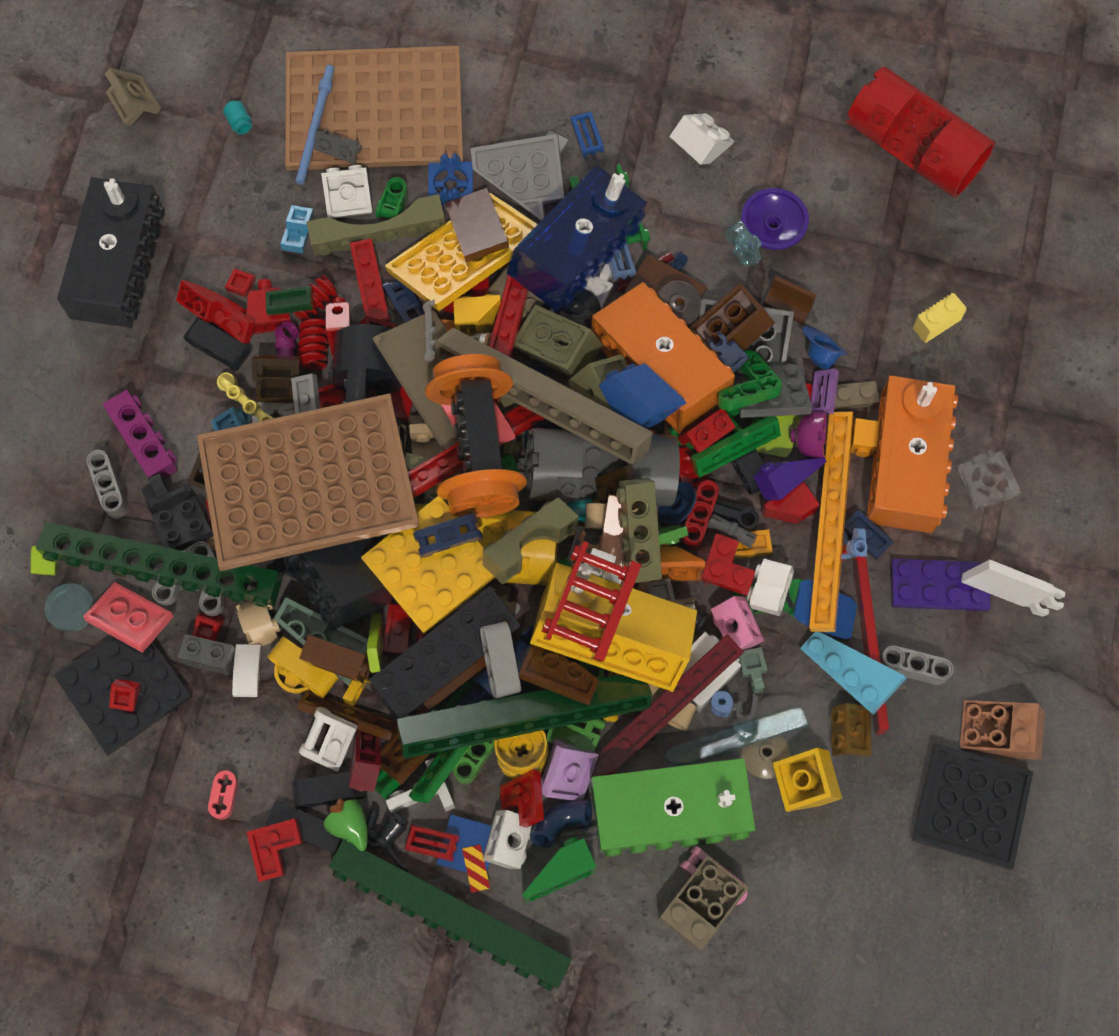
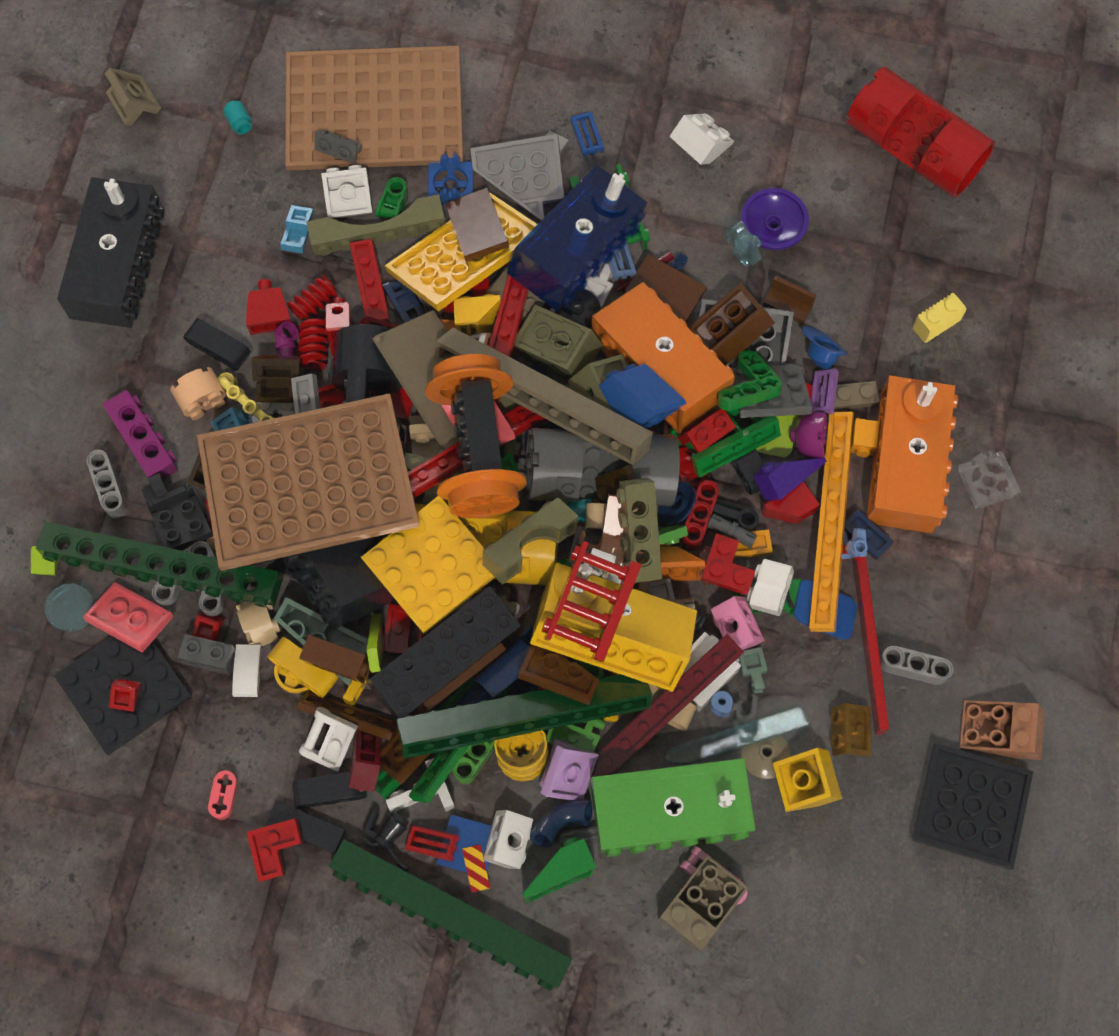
red slope [176,280,256,344] -> none
red tile [225,268,256,298] -> none
dark green tile [266,286,313,316] -> none
medium blue bar [295,65,335,185] -> none
bright green hat [323,798,367,851] -> none
dark blue plate [413,514,483,558] -> none
light grey piece [423,300,436,363] -> none
light grey beam [480,621,521,698] -> none
red plate [500,769,544,828] -> none
flat silver dish [657,281,701,325] -> none
dark blue plate [708,331,750,373] -> none
medium azure wing [800,632,907,715] -> none
dark purple plate [891,559,991,611] -> none
white tile [961,560,1065,617] -> none
none -> light nougat brick [170,367,226,420]

